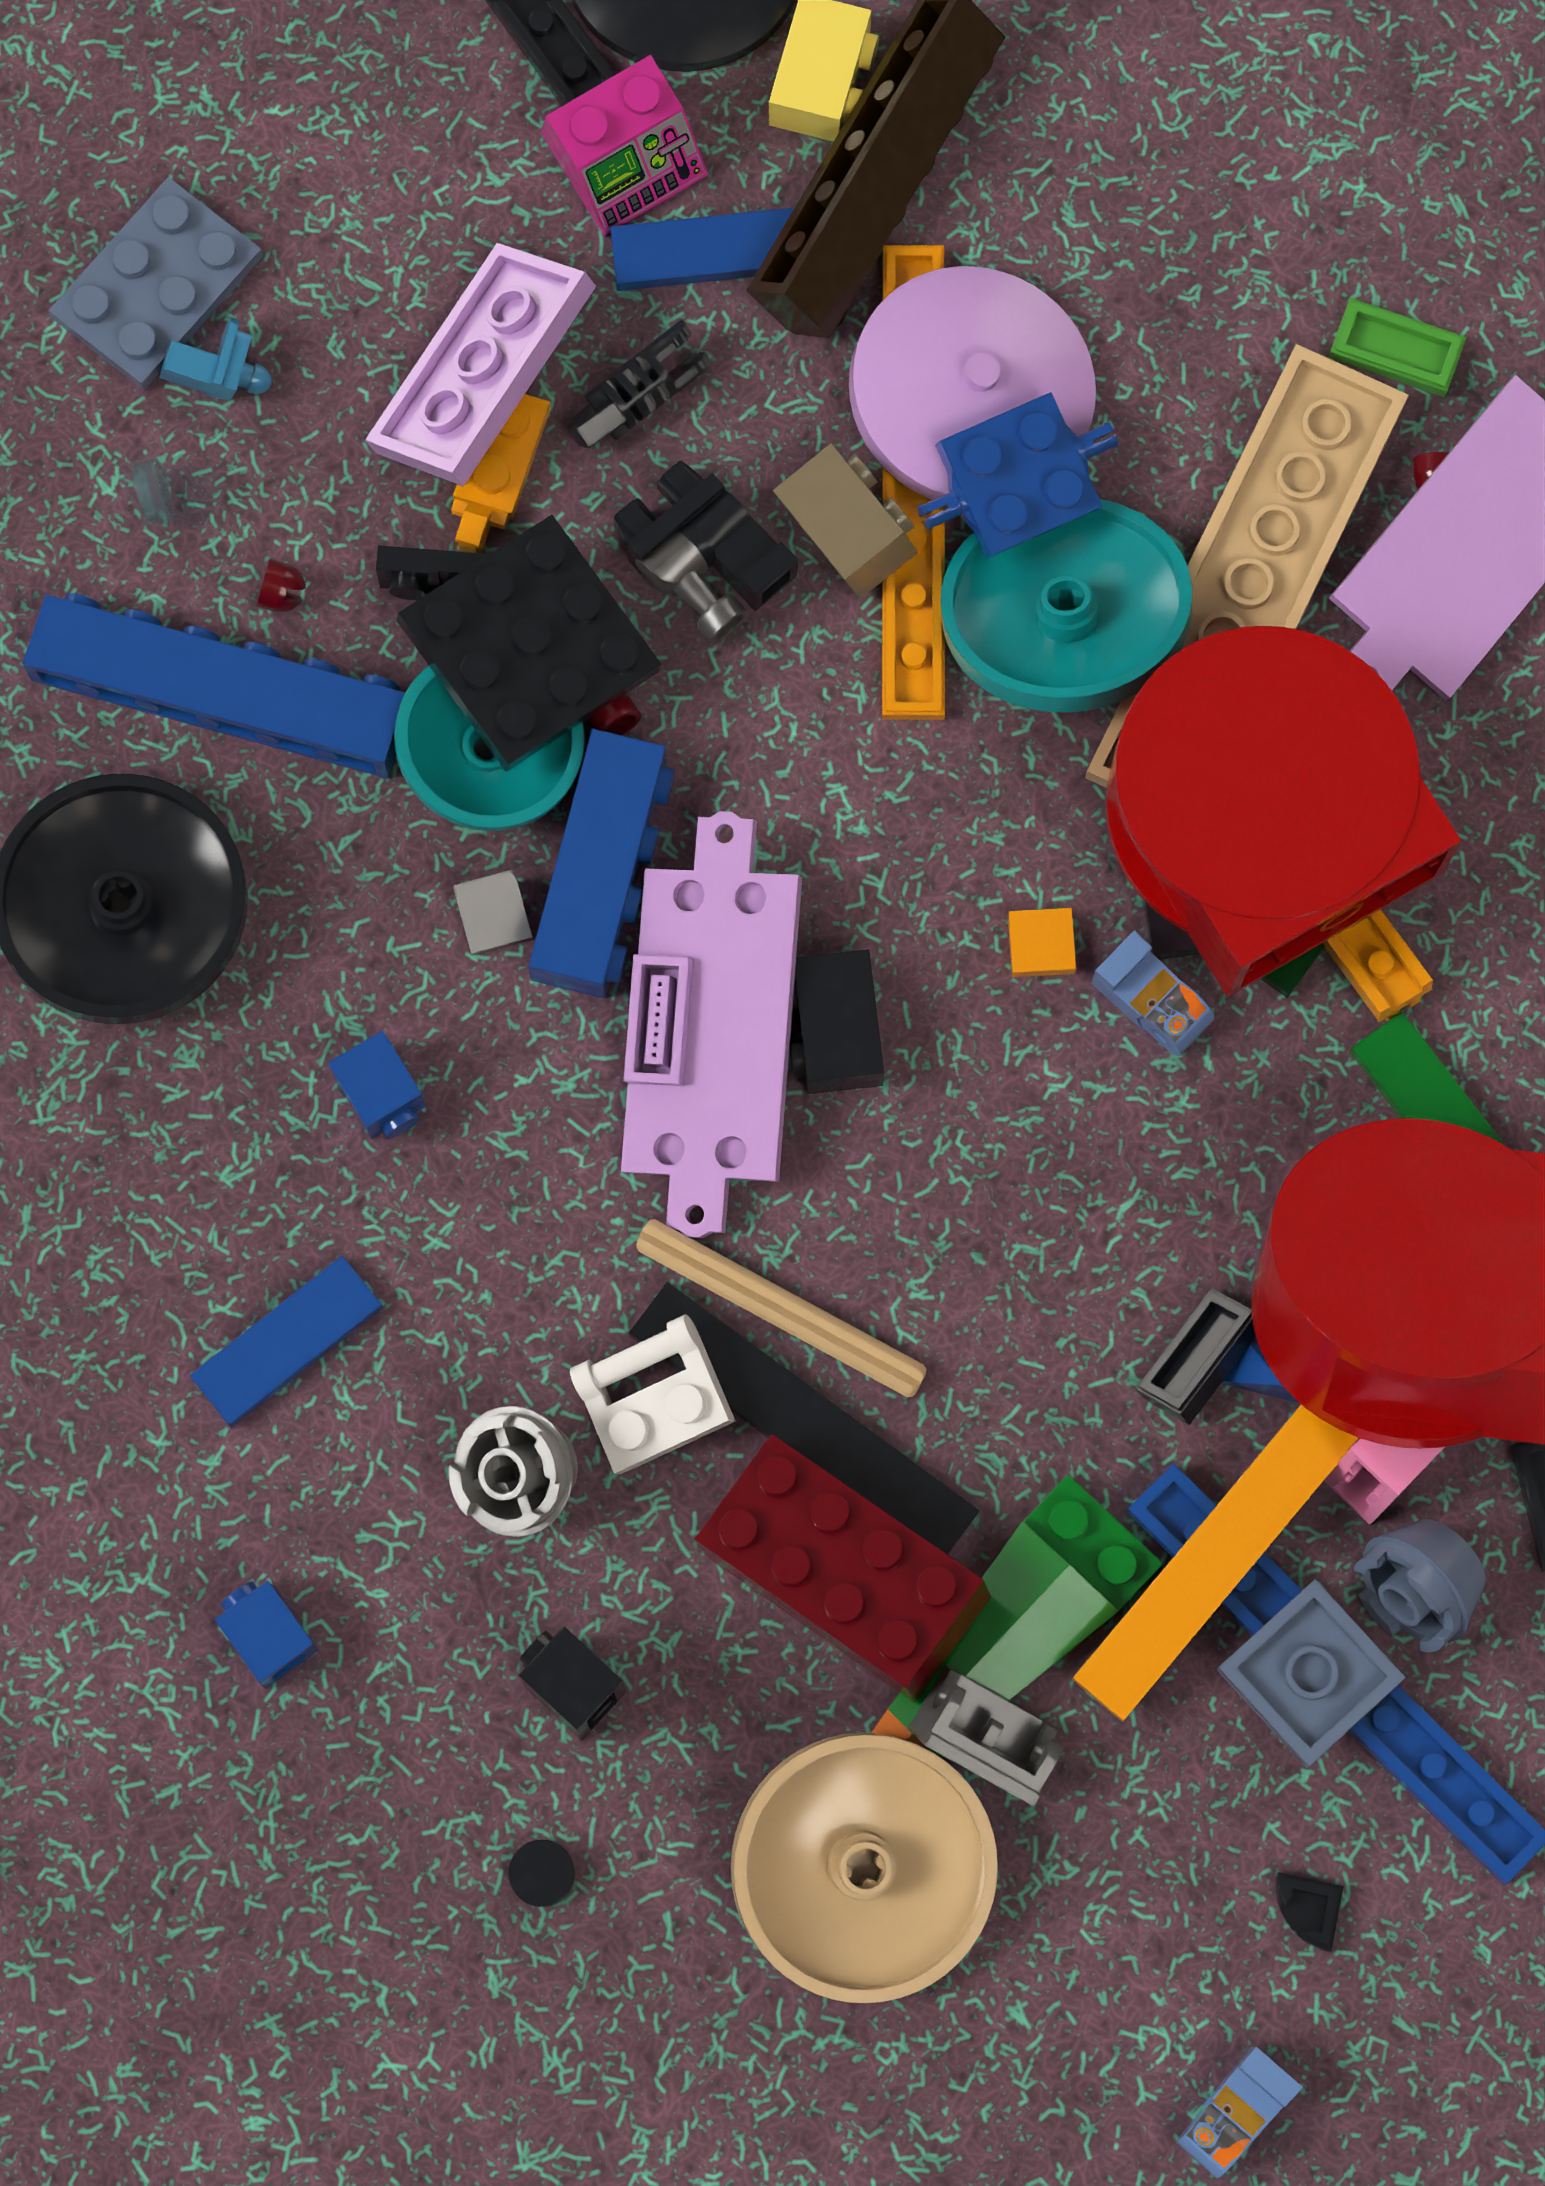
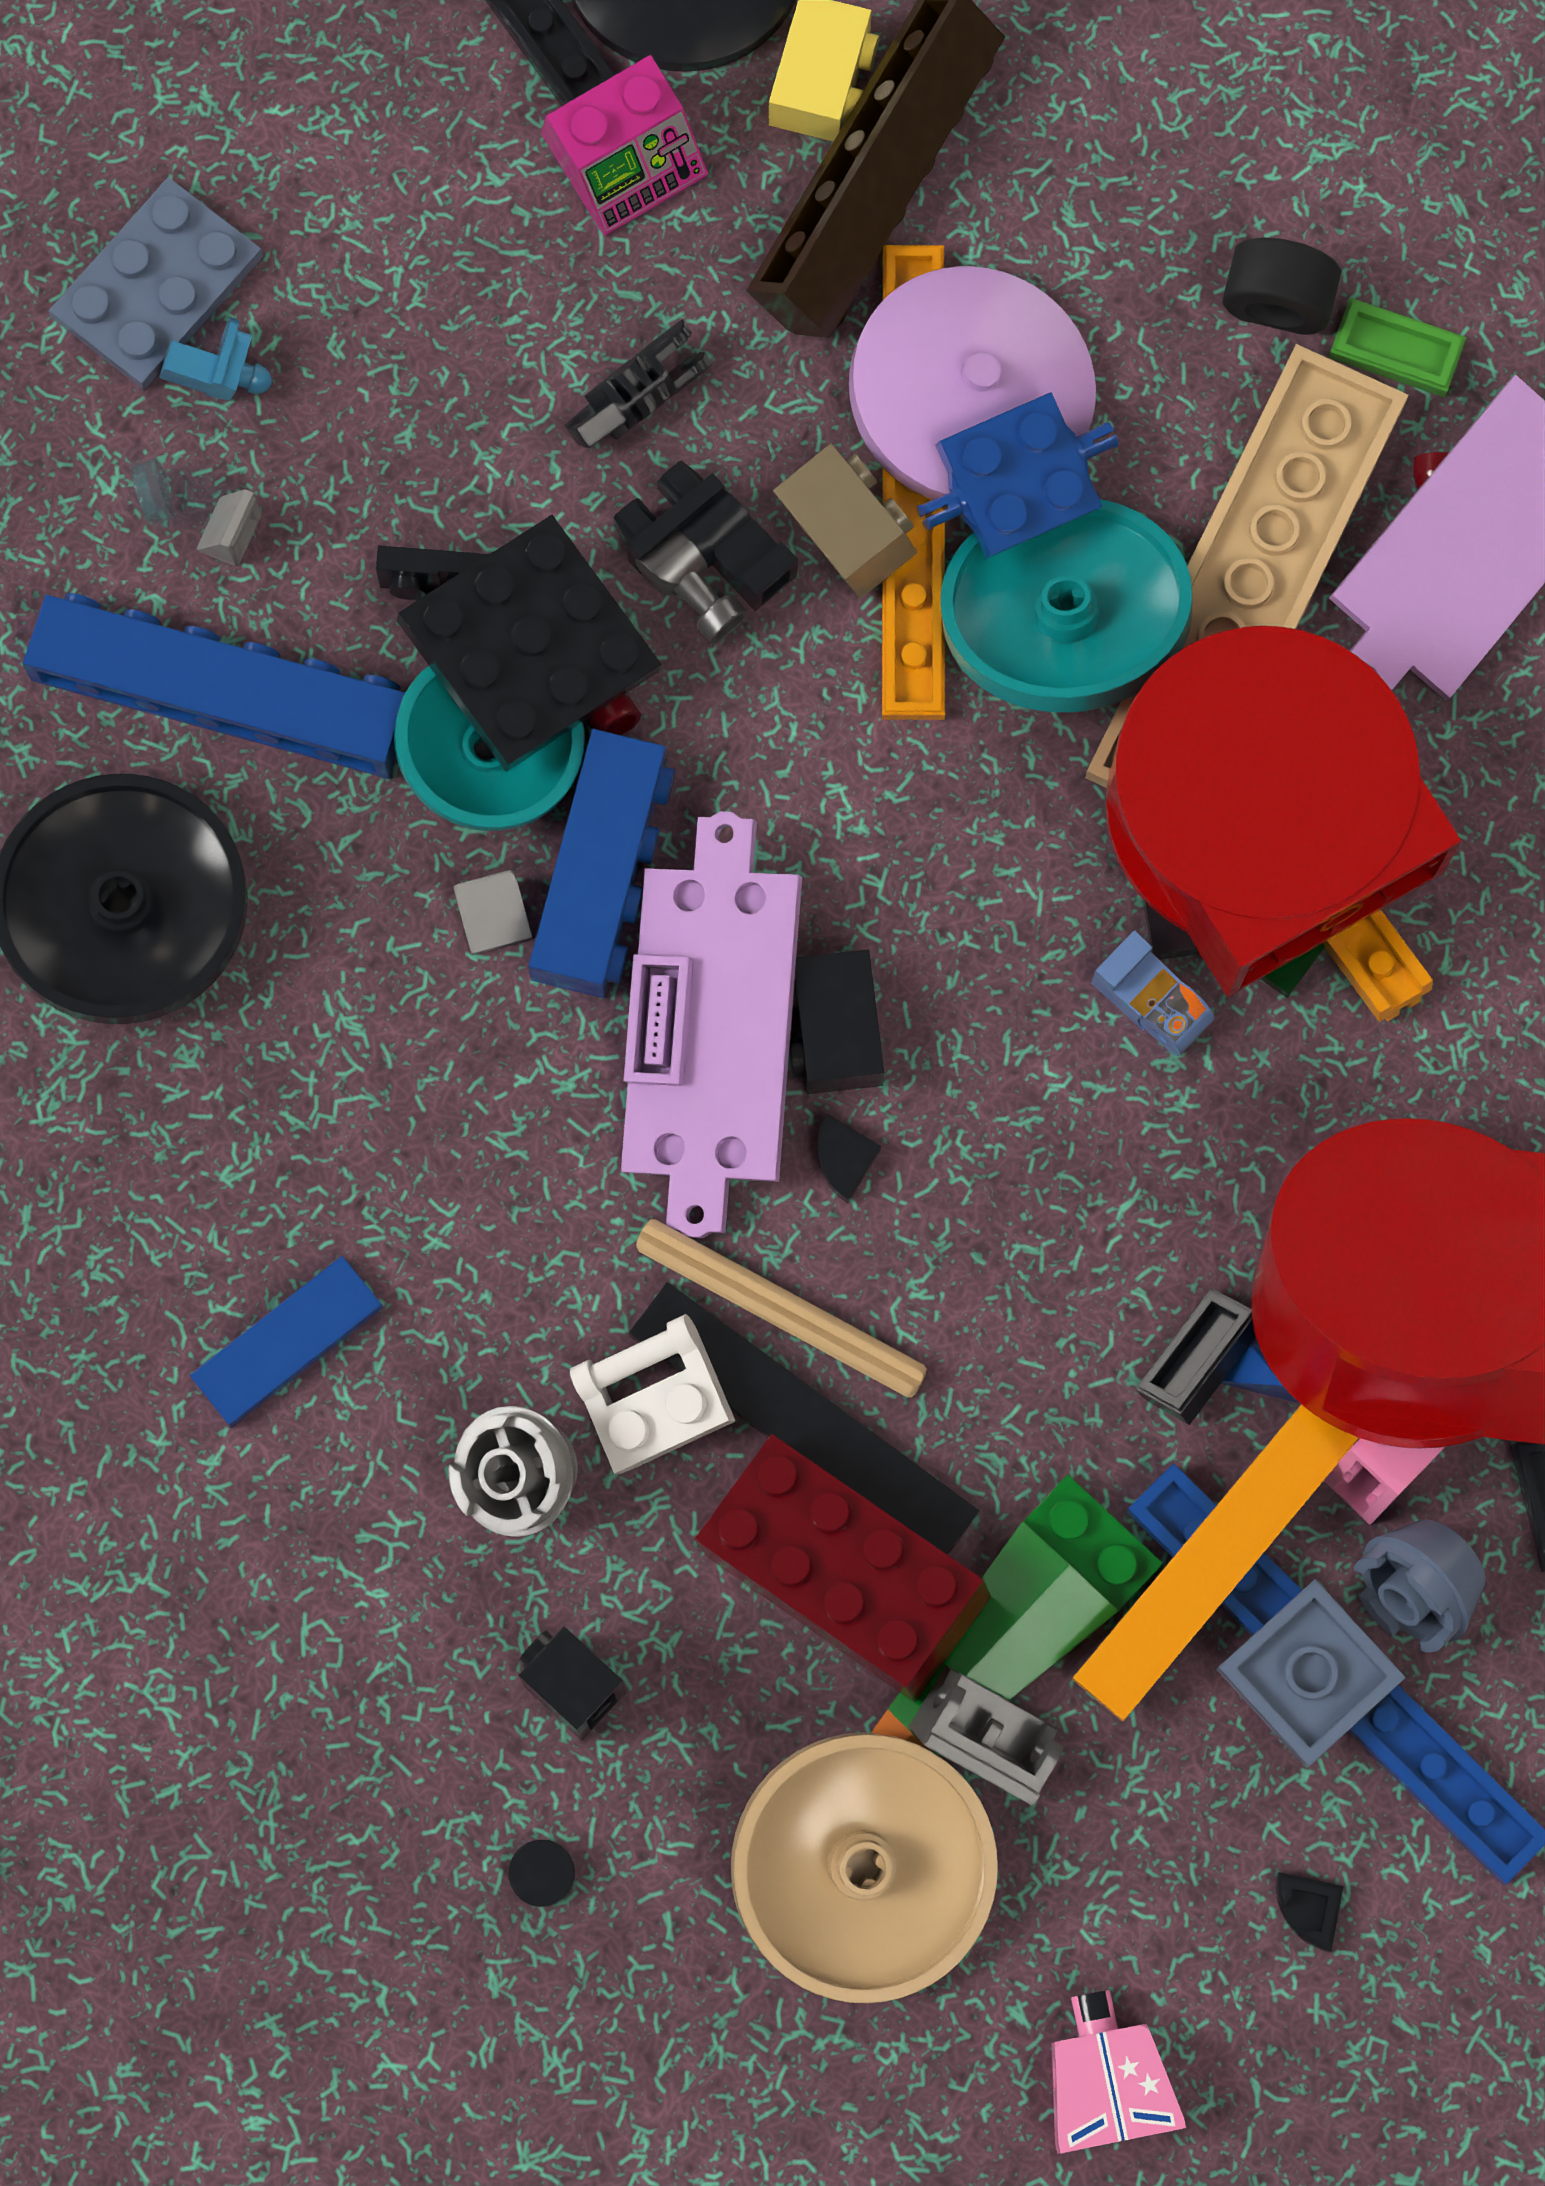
blue brick [214,1581,319,1689] -> none
dark red hinge [256,559,306,612] -> none
blue brick [328,1030,426,1139] -> none
lavender plate [365,243,596,486] -> none
light orange hinge [451,394,551,553] -> none
blue tile [610,208,793,291] -> none
light orange tile [1008,908,1076,977] -> none
medium blue leg [1176,2047,1303,2179] -> none
green tile [1349,1012,1506,1146] -> none
none -> light grey slope [196,489,262,566]
none -> black tile [817,1114,881,1203]
none -> bright pink torso [1052,1990,1186,2153]
none -> black tyre [1222,237,1342,335]

